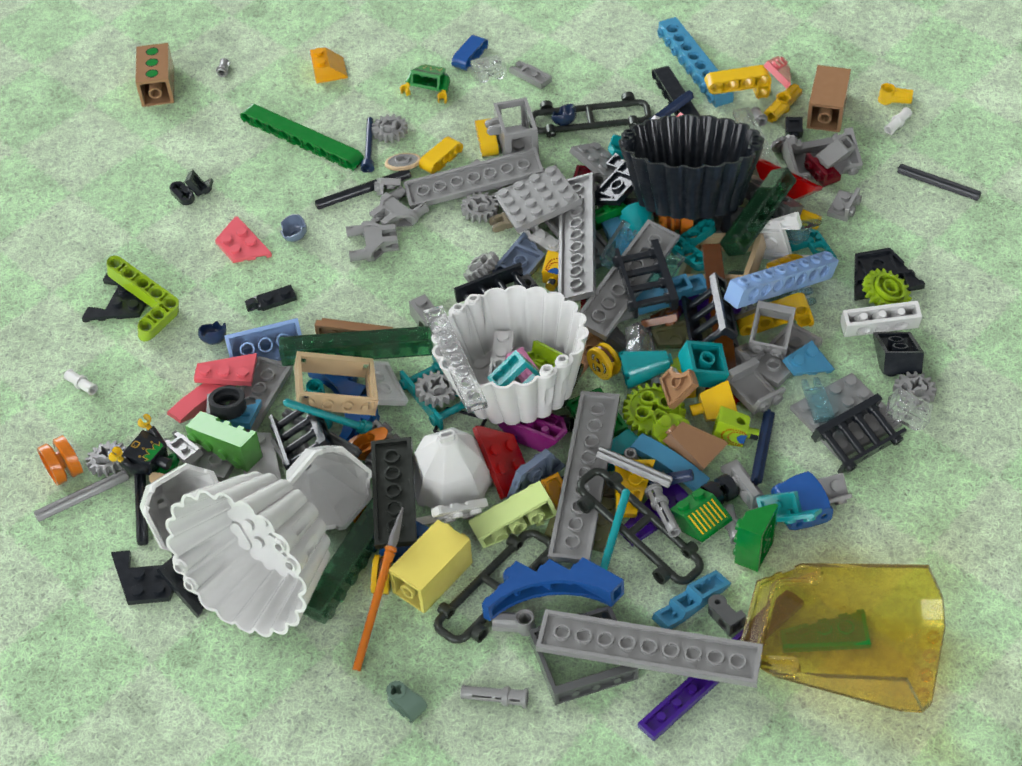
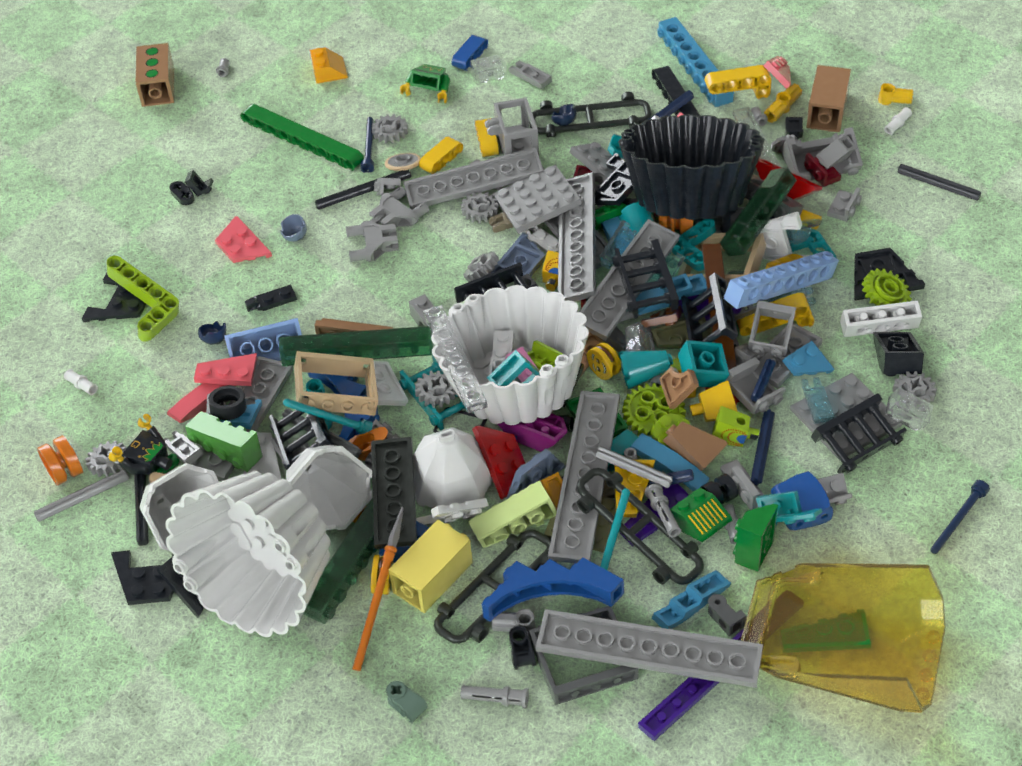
none -> black piece [509,626,536,670]
none -> dark blue axle [751,358,776,402]
none -> dark blue piece [930,480,990,554]

